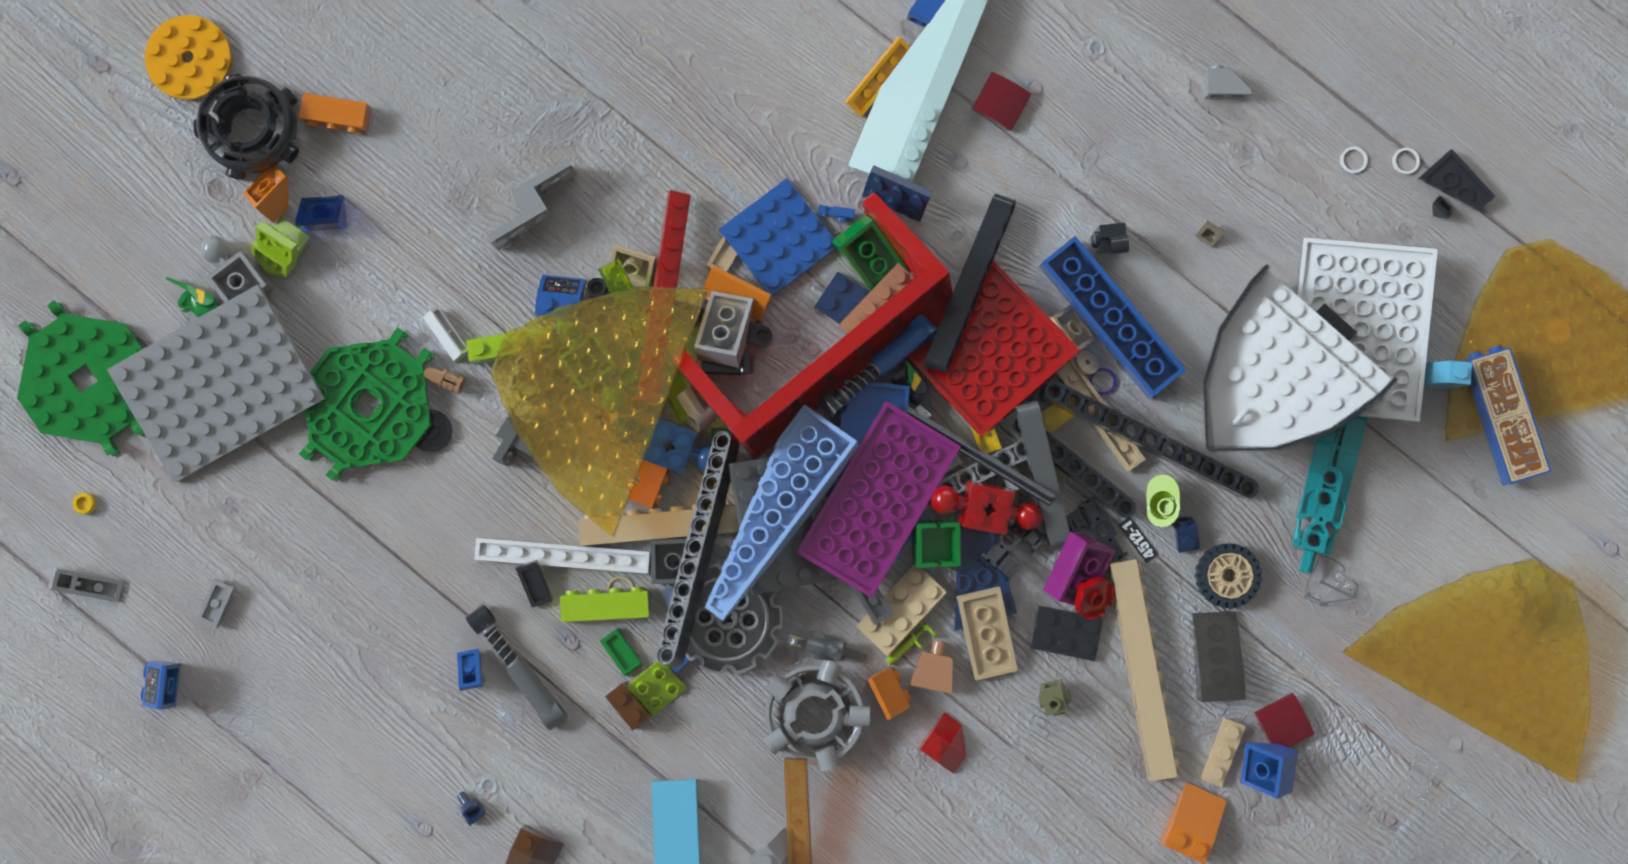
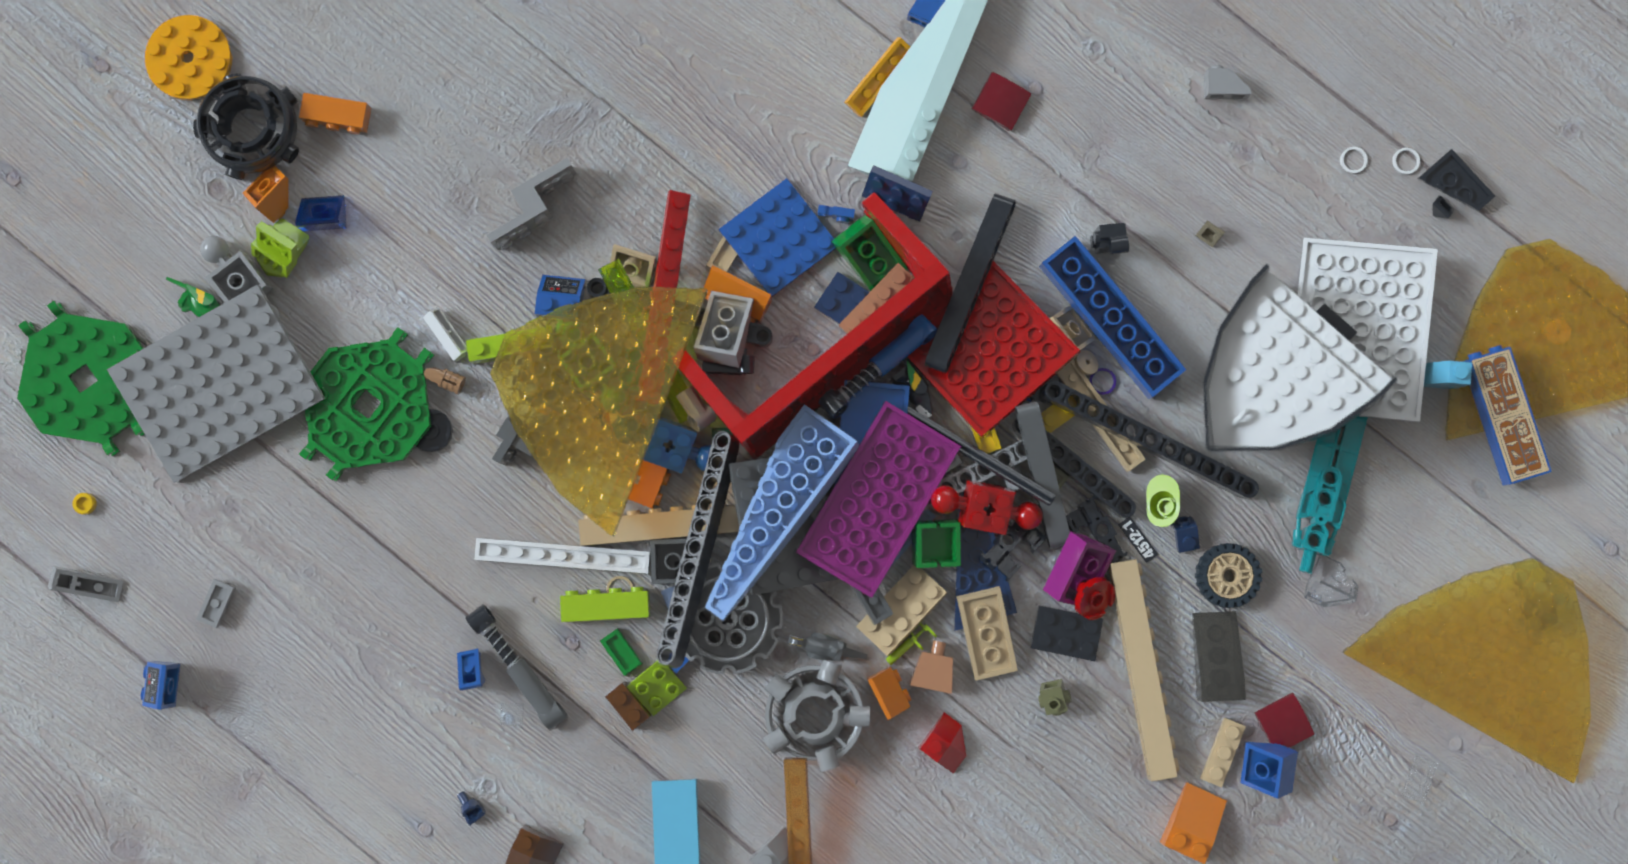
black tile [516,560,553,608] -> none

